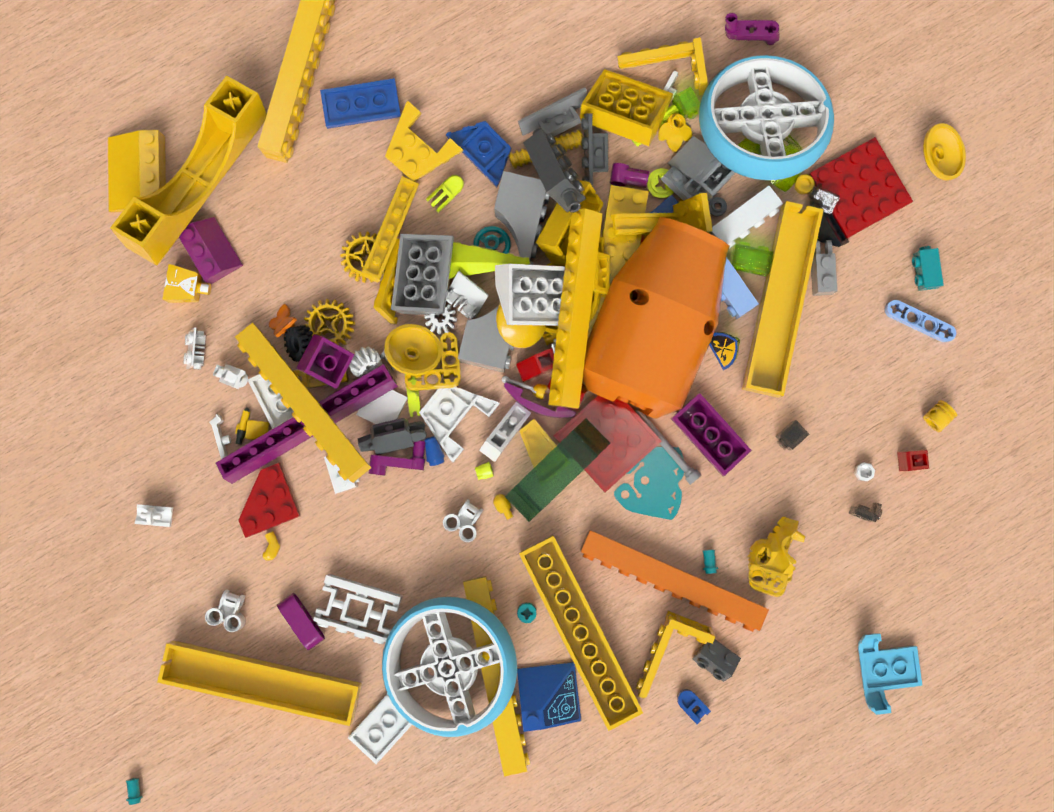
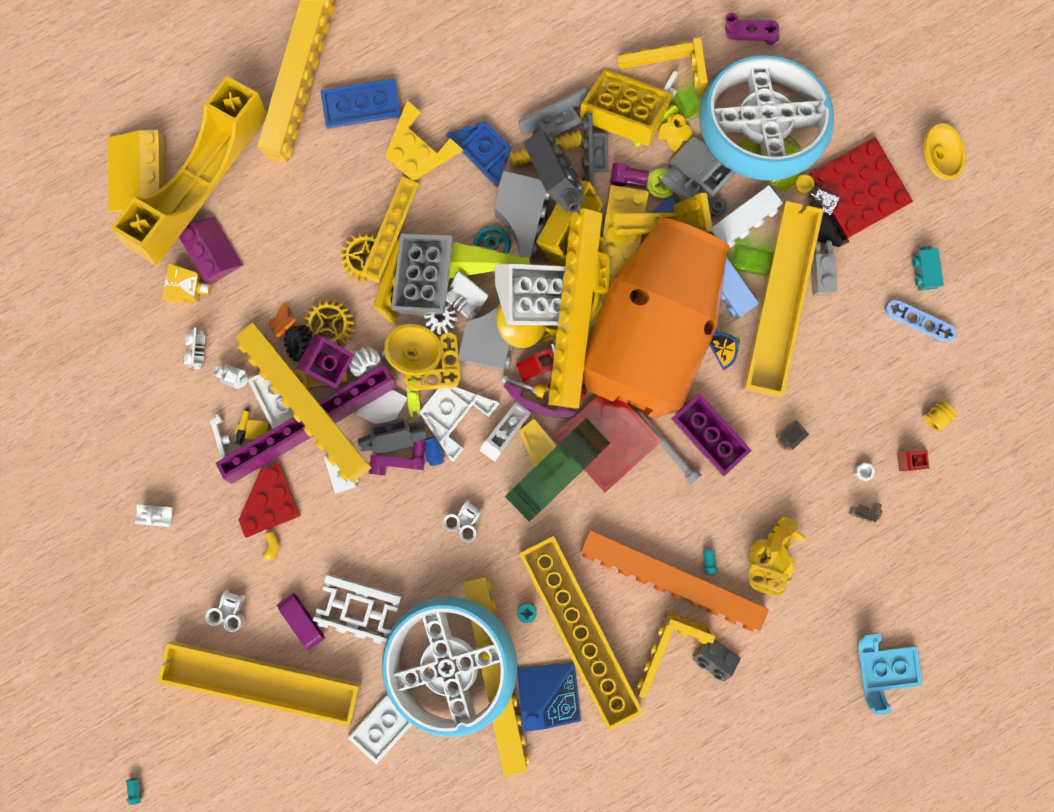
neon yellow arm [425,175,464,213] -> none
neon yellow hose [475,462,494,480] -> none
yellow cylinder [493,494,514,520] -> none
teal piece [614,447,684,520] -> none
blue plate [677,689,711,725] -> none

